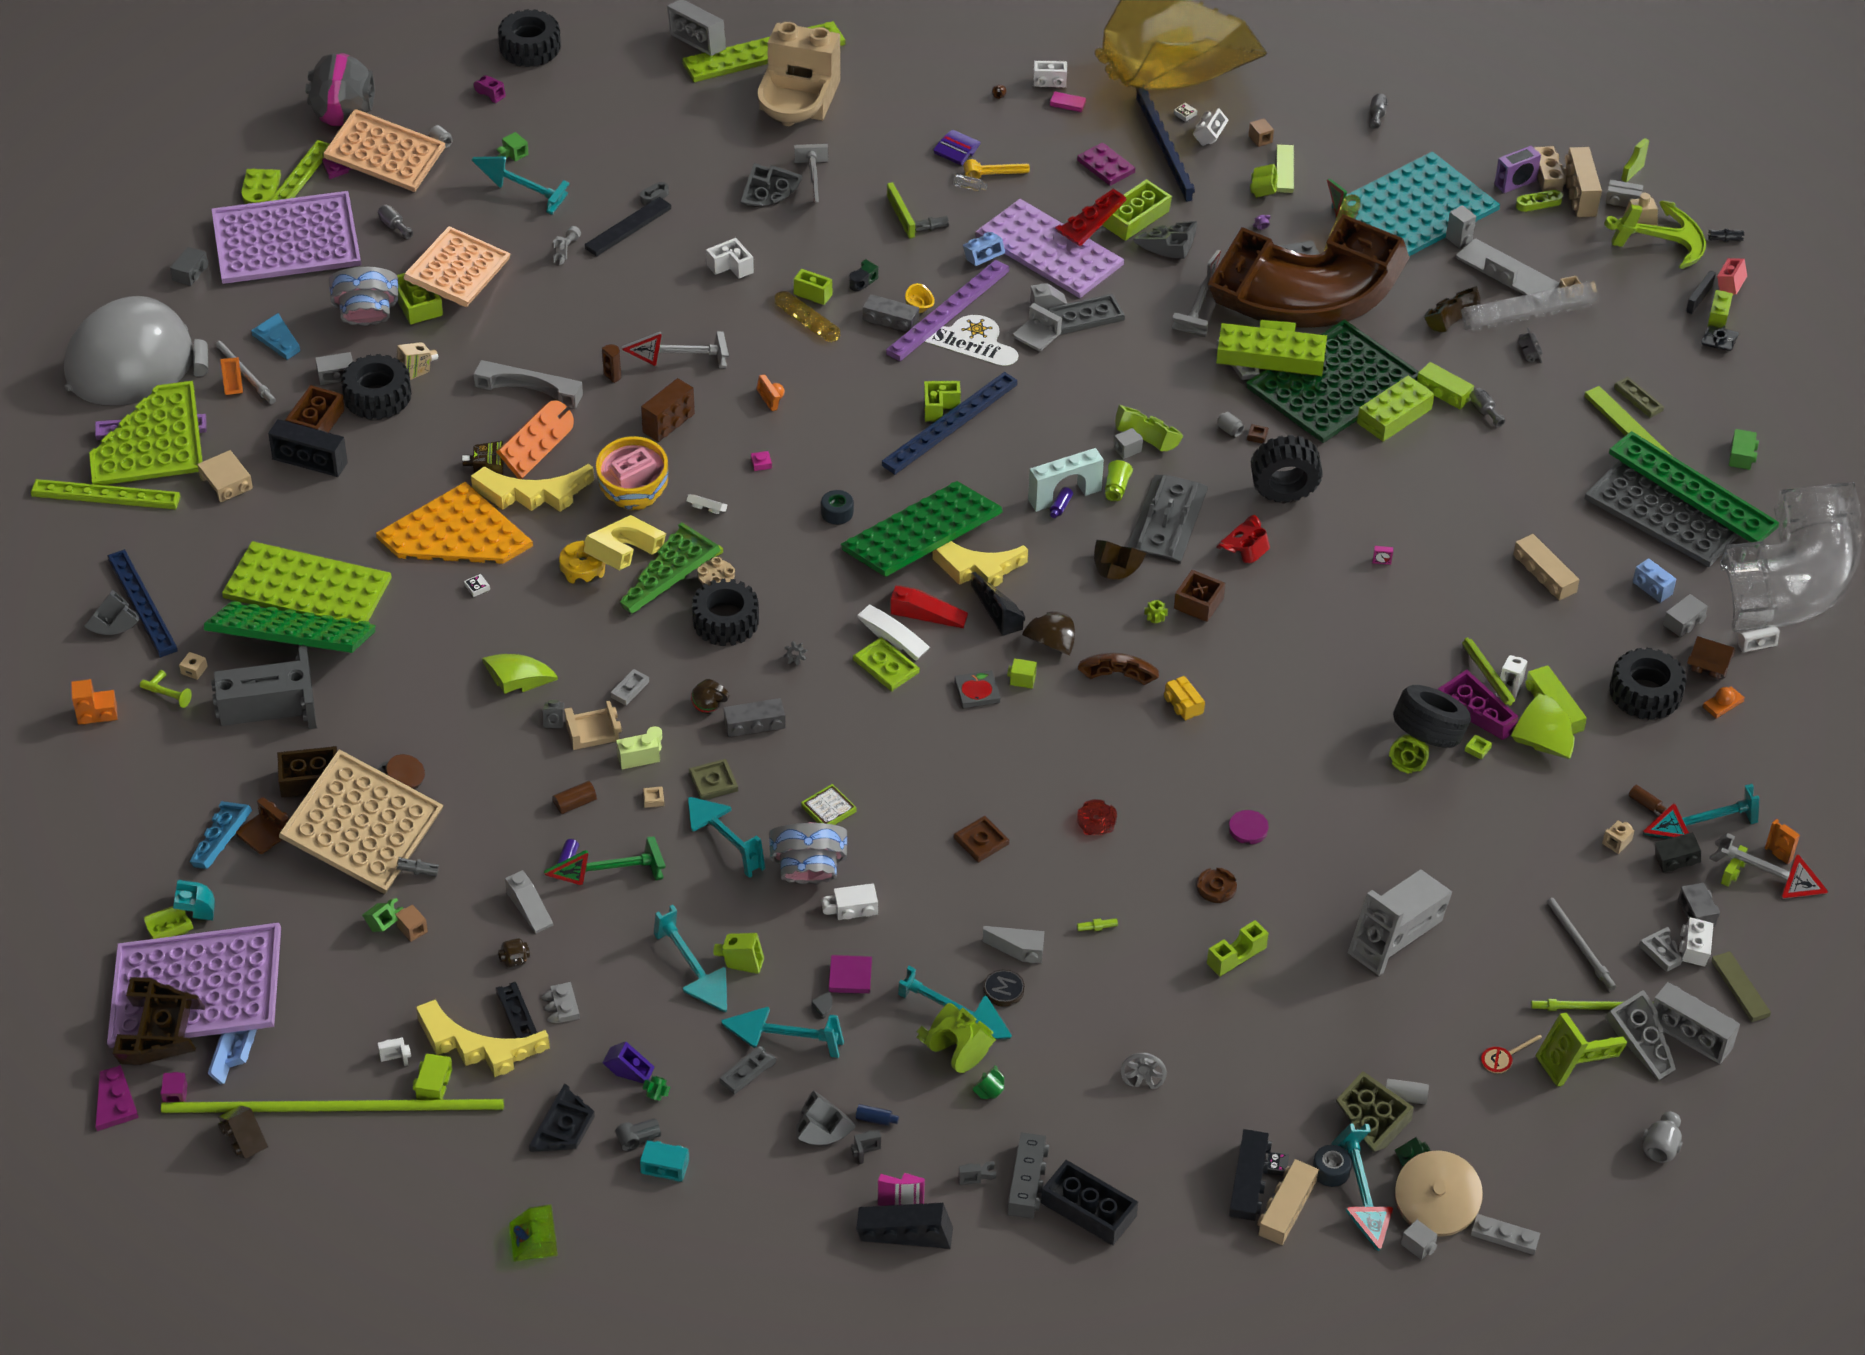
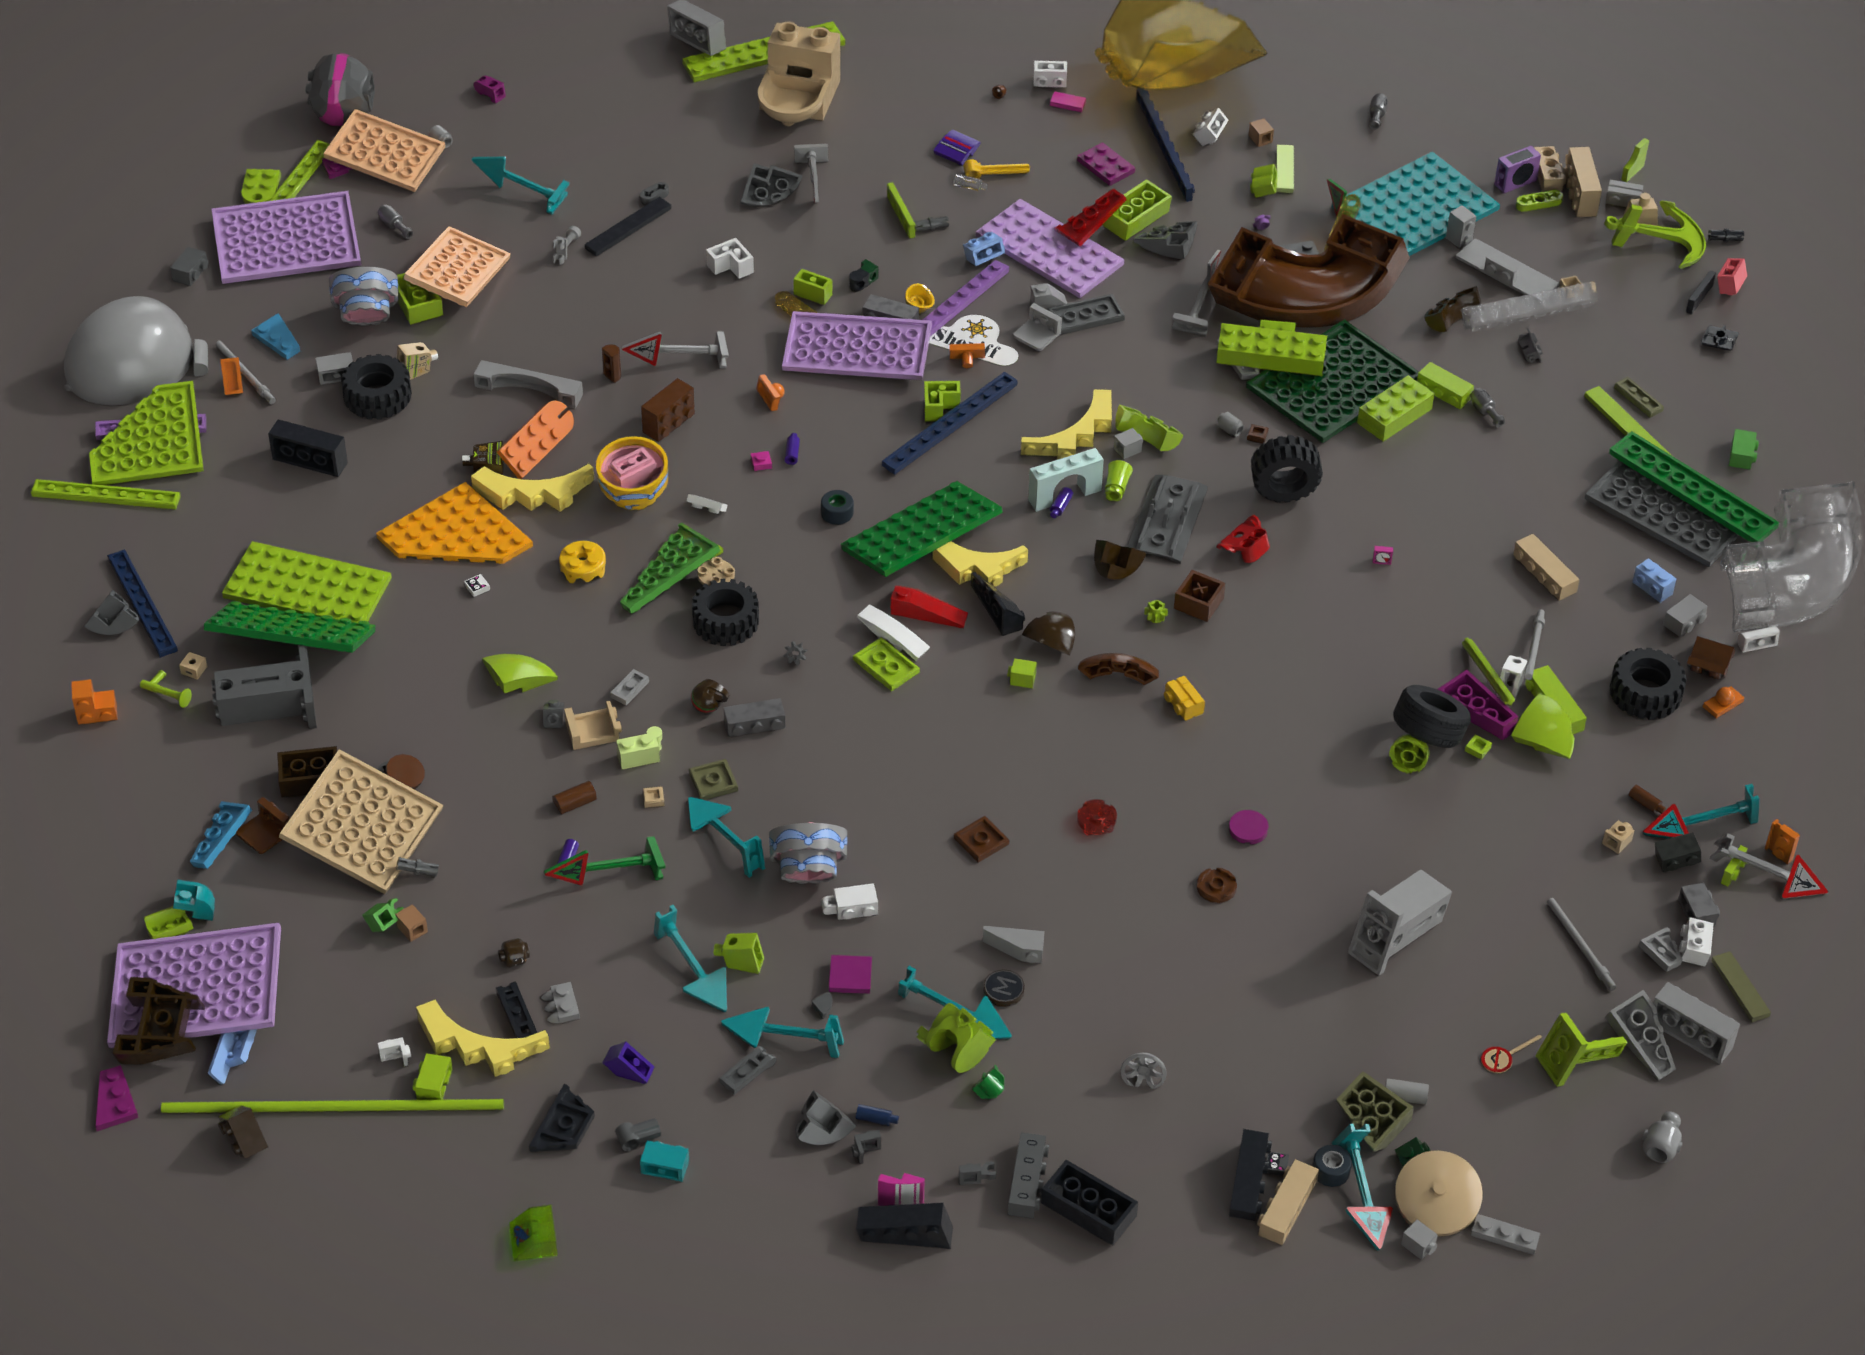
magenta brick [161,1072,188,1102] -> none
tan panel [198,450,253,502] -> none
reddish brown brick [285,385,345,433] -> none
bright green brick [497,132,529,161] -> none
black tyre [498,9,561,67] -> none
light grey slope [505,870,553,934] -> none
light yellow arch [584,515,666,570] -> none
green gear [642,1075,670,1101] -> none
tile [801,784,857,825] -> none
tile [955,670,1001,708] -> none
lime bar [1077,918,1118,931] -> none
white tile [1174,103,1197,122] -> none
lime arch [1207,920,1269,977] -> none
lime bar [1531,999,1623,1011] -> none
lime brick [1707,290,1733,328] -> none
none -> lavender plate [782,311,932,380]
none -> dark purple cylinder [785,433,800,465]
none -> orange tile [949,343,985,368]
none -> light yellow arch [1021,389,1112,460]
none -> light grey bar [1525,609,1545,680]

